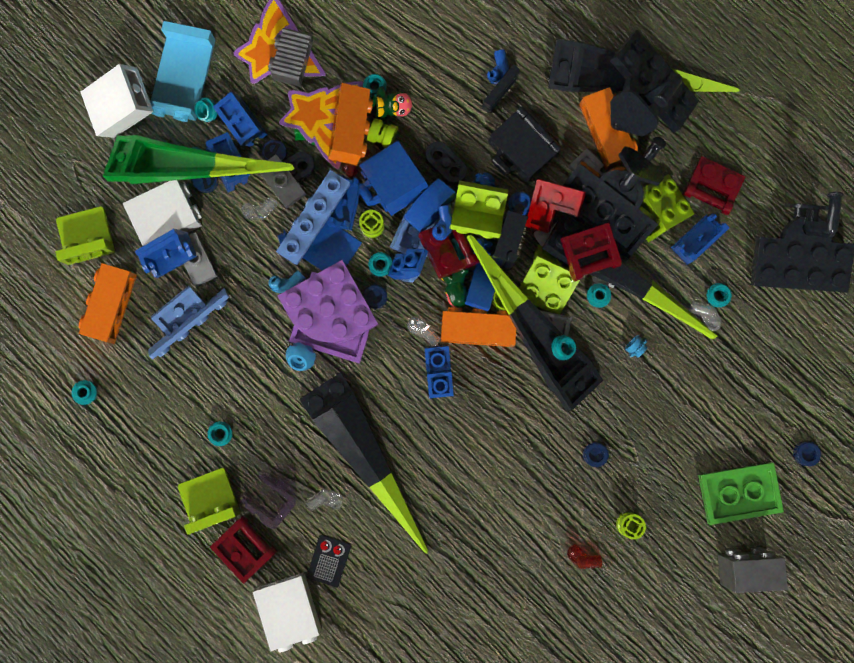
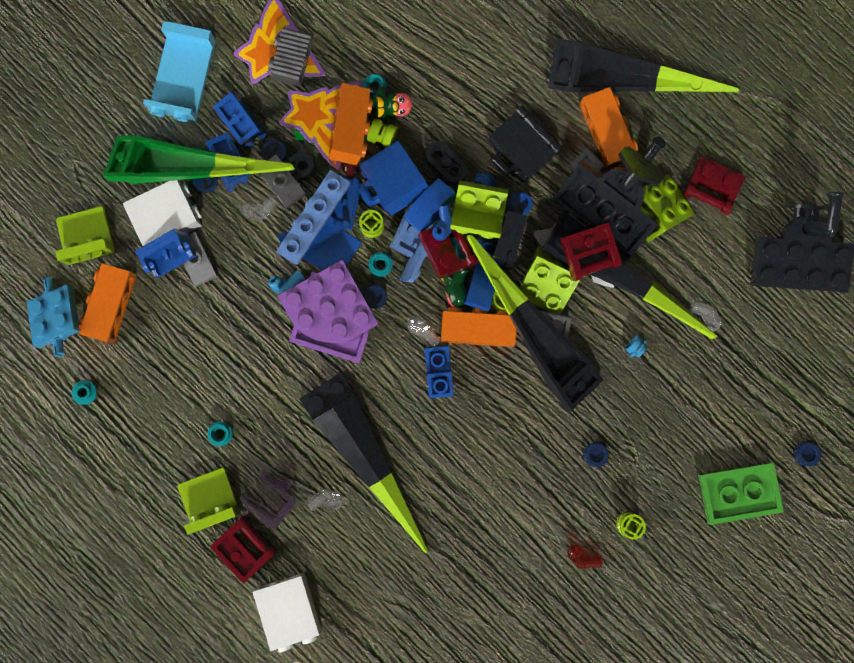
white brick [81,64,153,138] -> none
medium blue bracket [148,285,230,359] -> none
teal plate [195,97,217,122] -> none
dark azure plate [286,342,316,371] -> none
black sticker [307,535,351,588] -> none
blue slope [388,249,428,280] -> none
black tile [482,64,520,114] -> none
blue arm [487,49,509,84] -> none
red plate [525,179,586,233] -> none
teal plate [552,335,576,360] -> none
teal plate [586,283,611,308] -> none
black plate [610,30,699,136] -> none
blue hinge [671,214,730,265] -> none
teal plate [706,283,732,308] -> none
flat silver brick [718,548,788,593] -> none
none -> dark azure plate [27,277,80,357]

